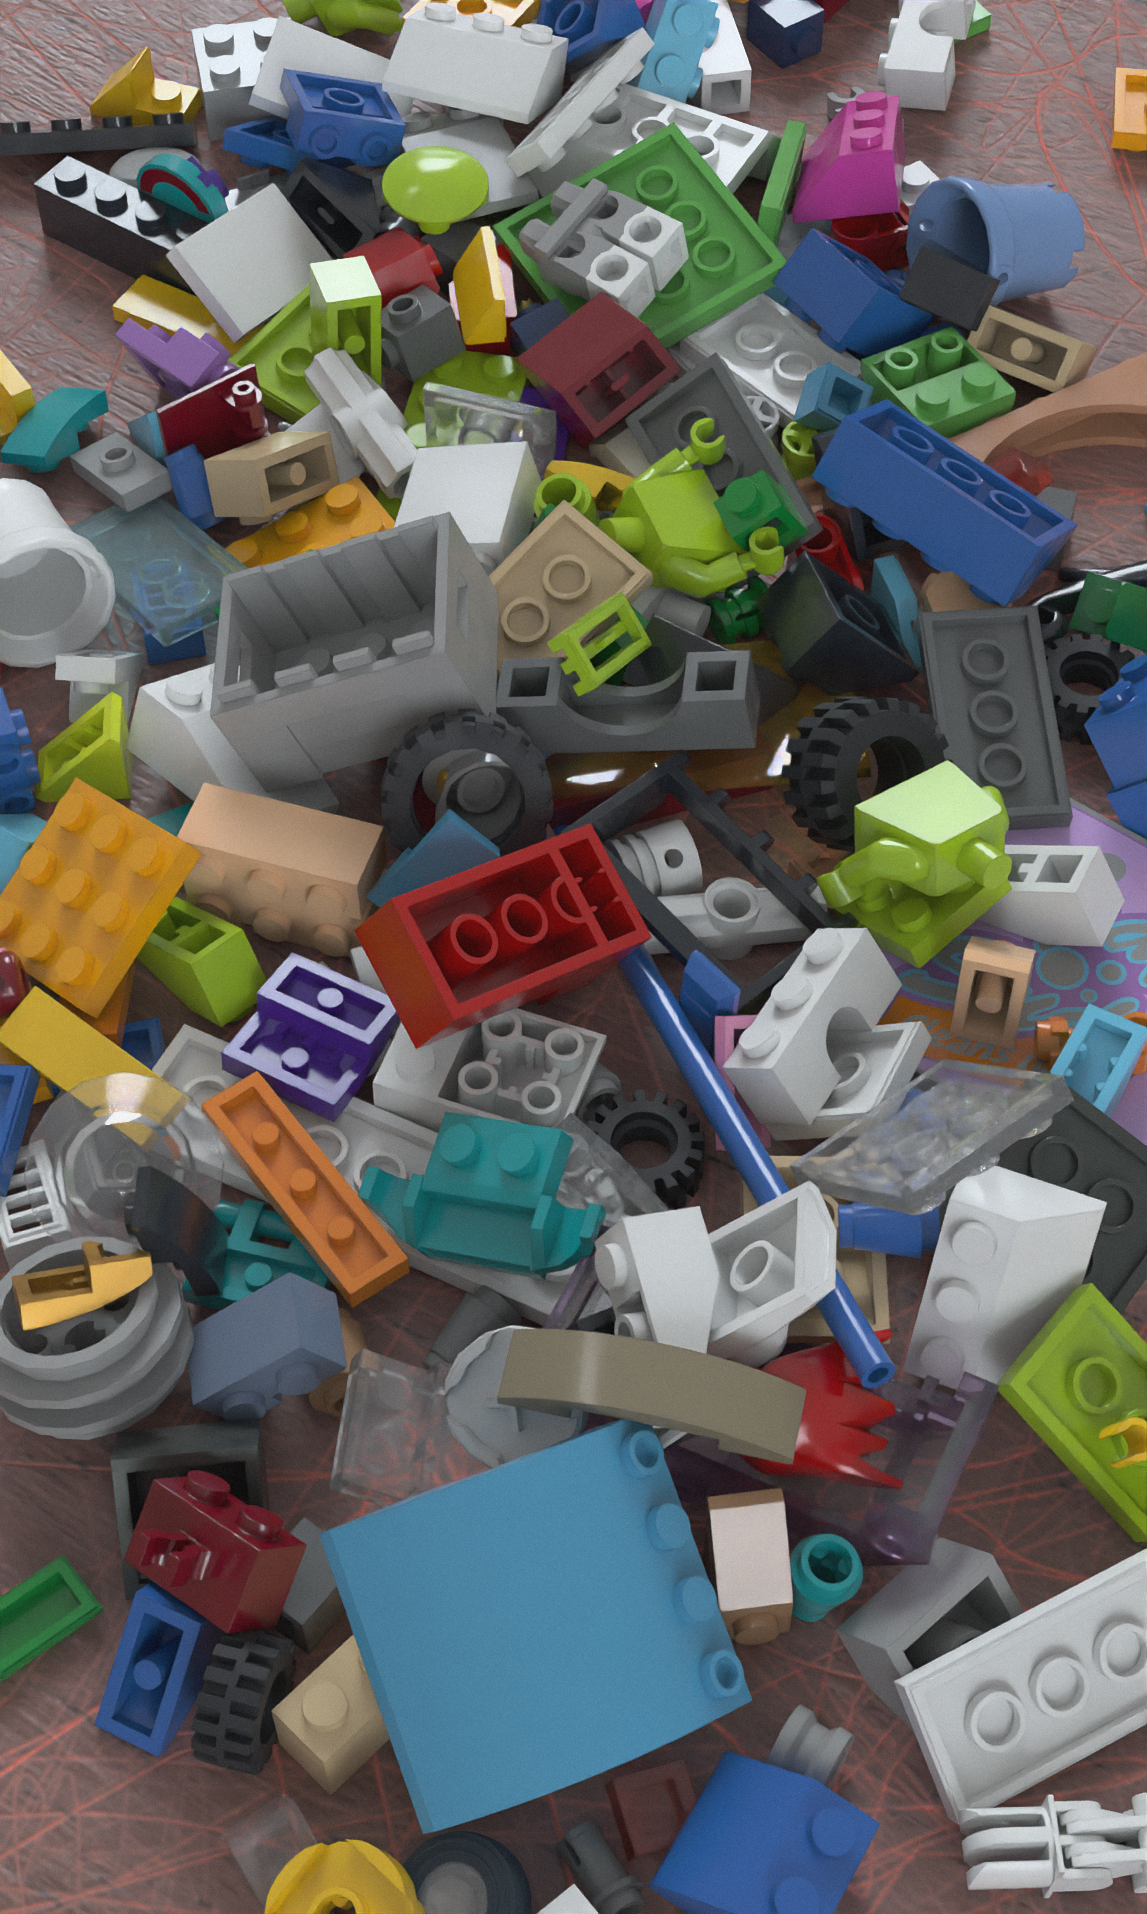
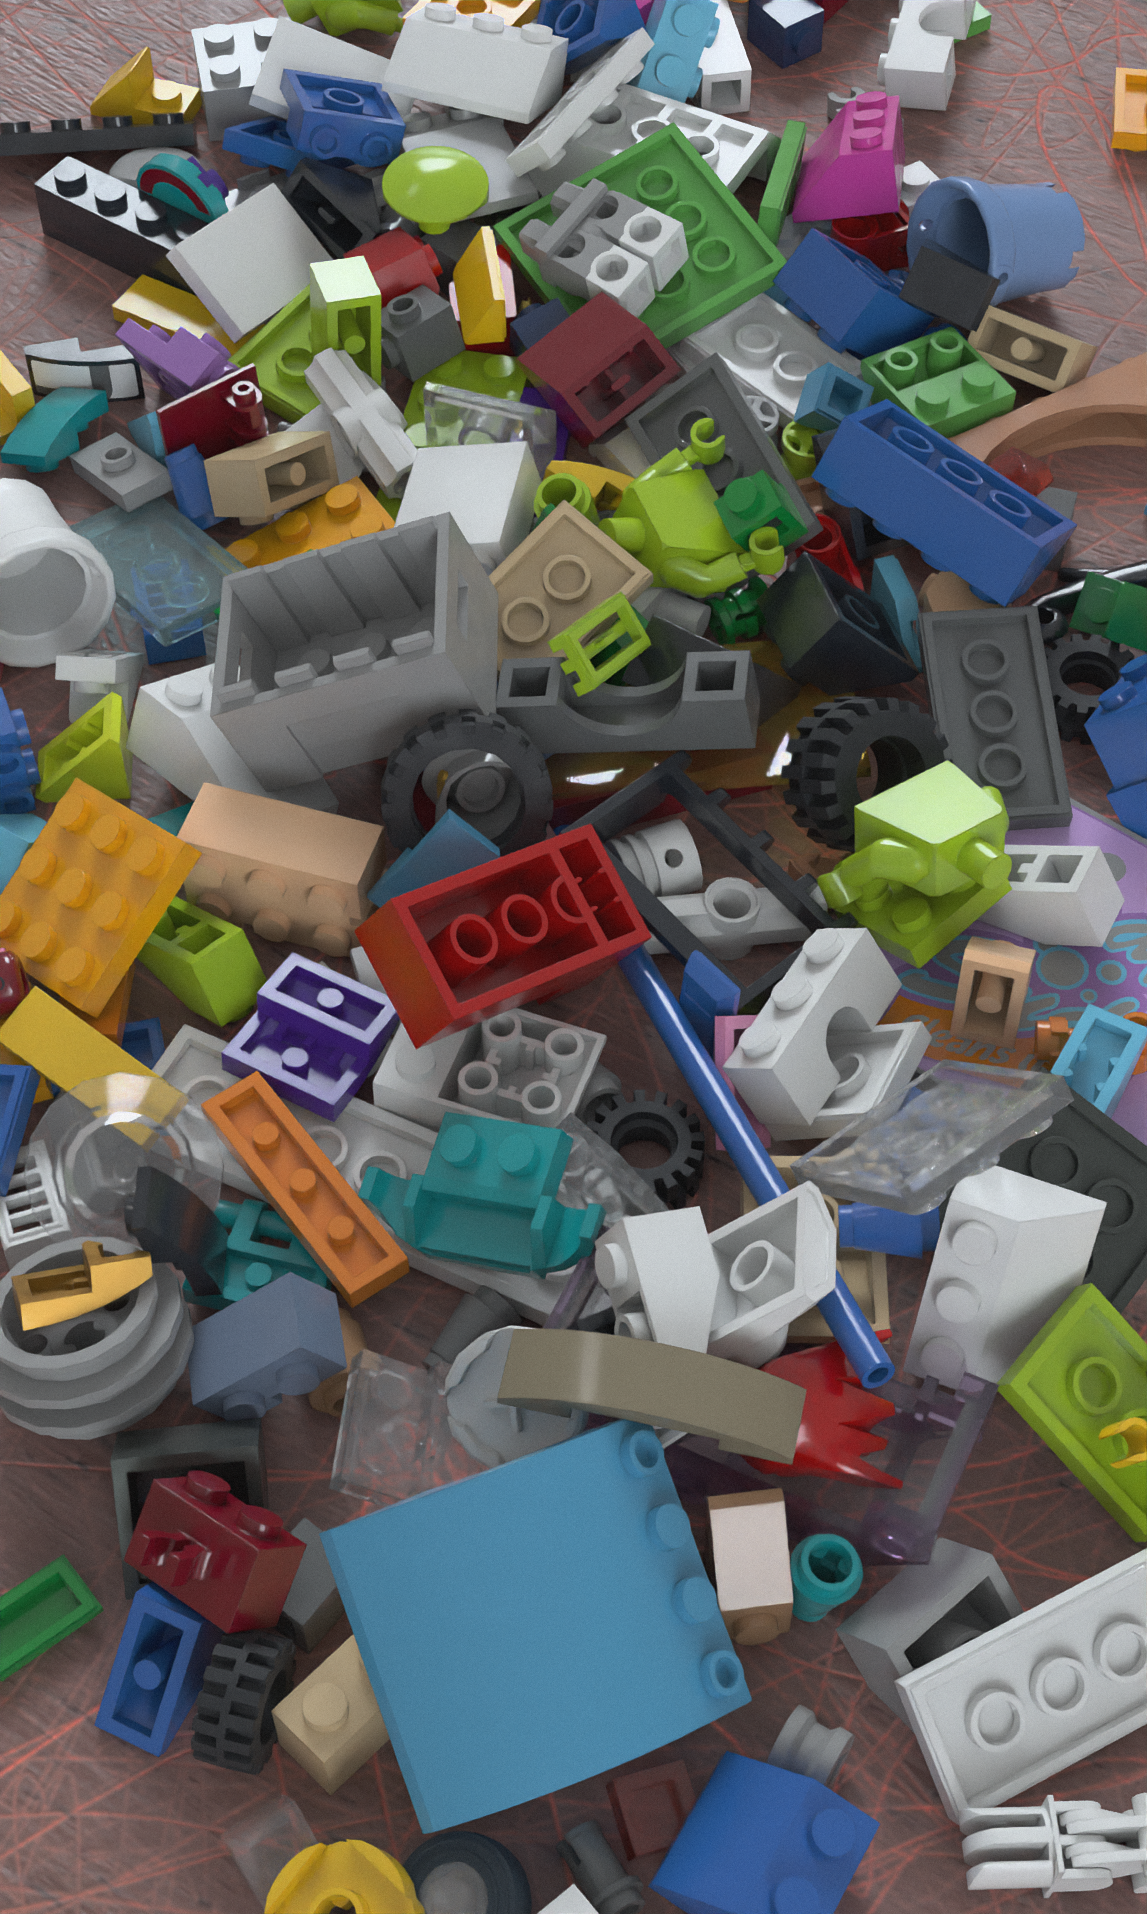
none -> slope [23,337,145,402]

